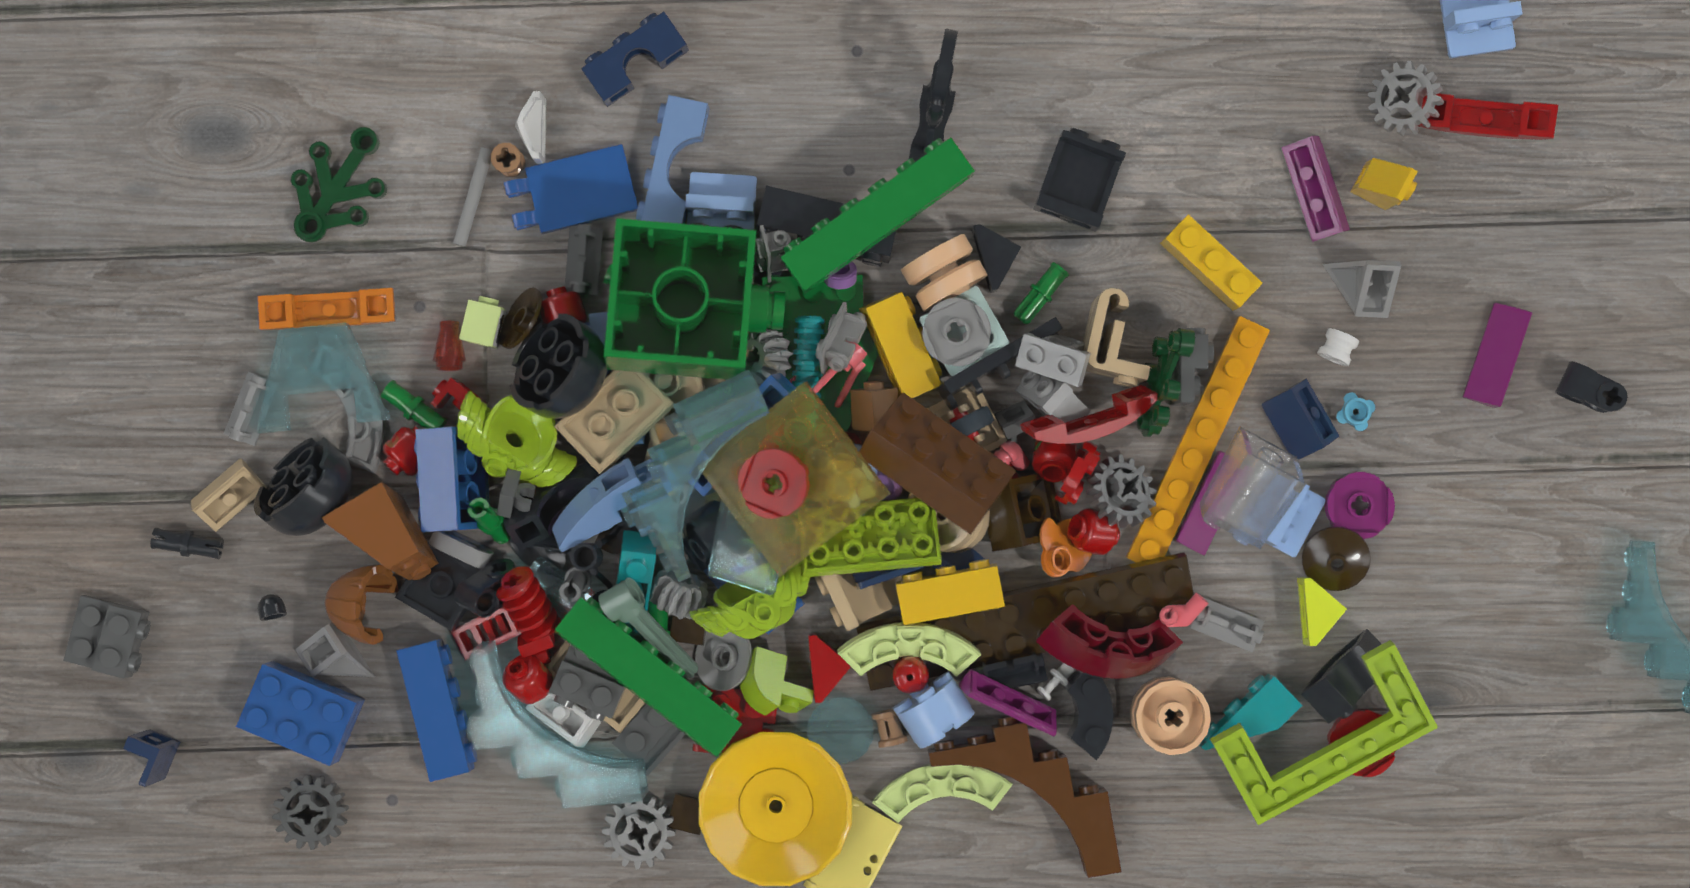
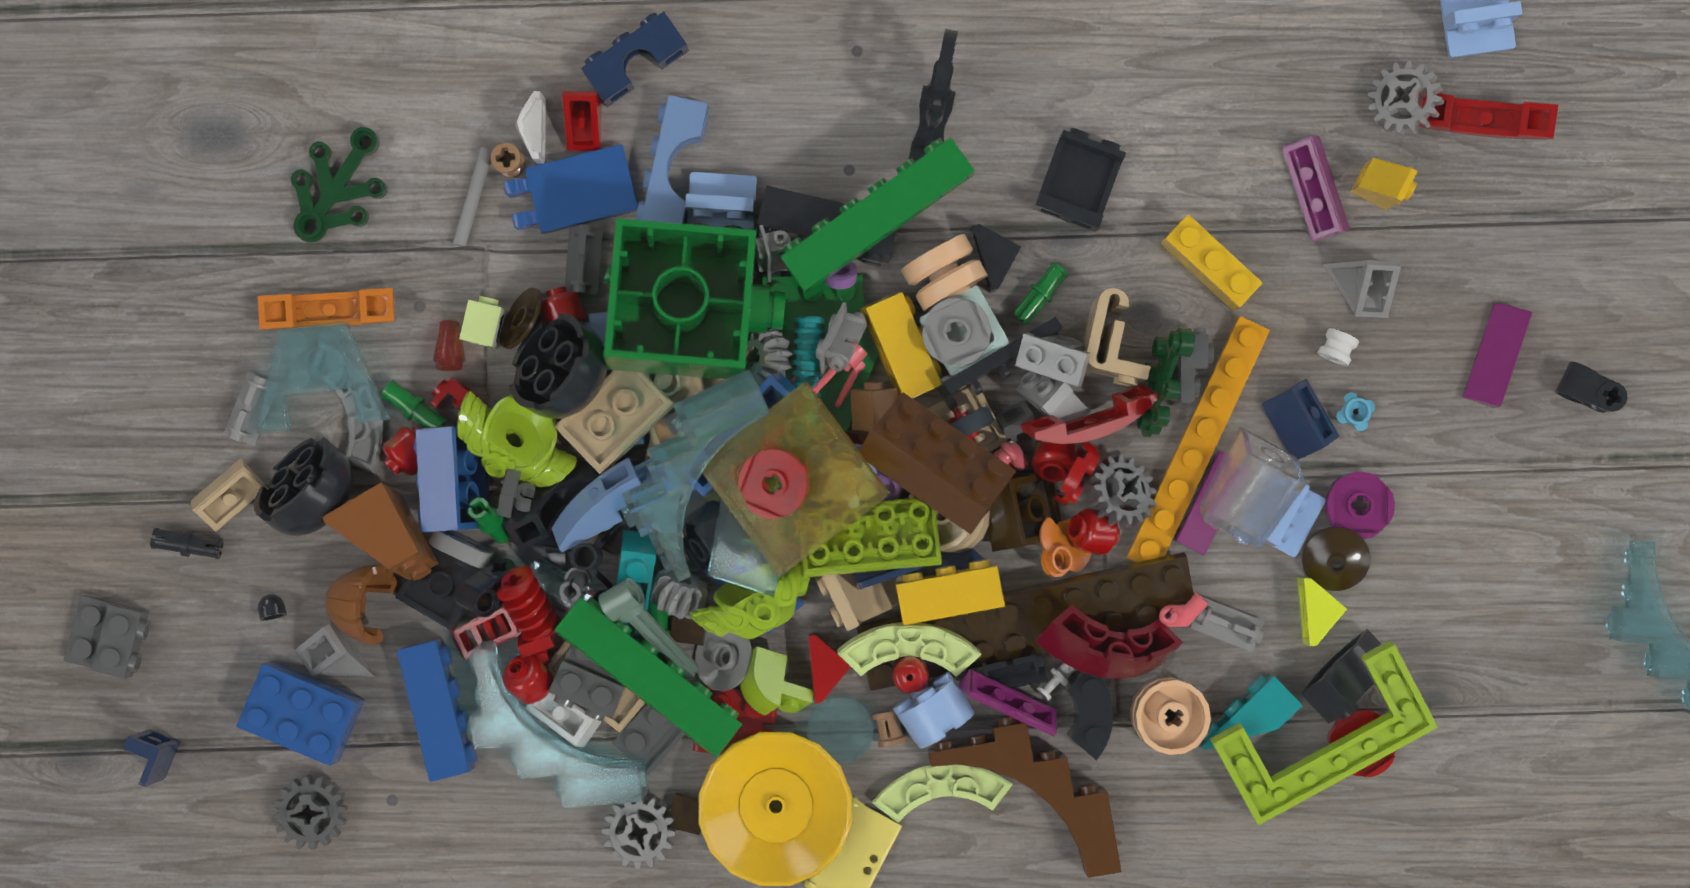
none -> red slope [562,91,602,151]

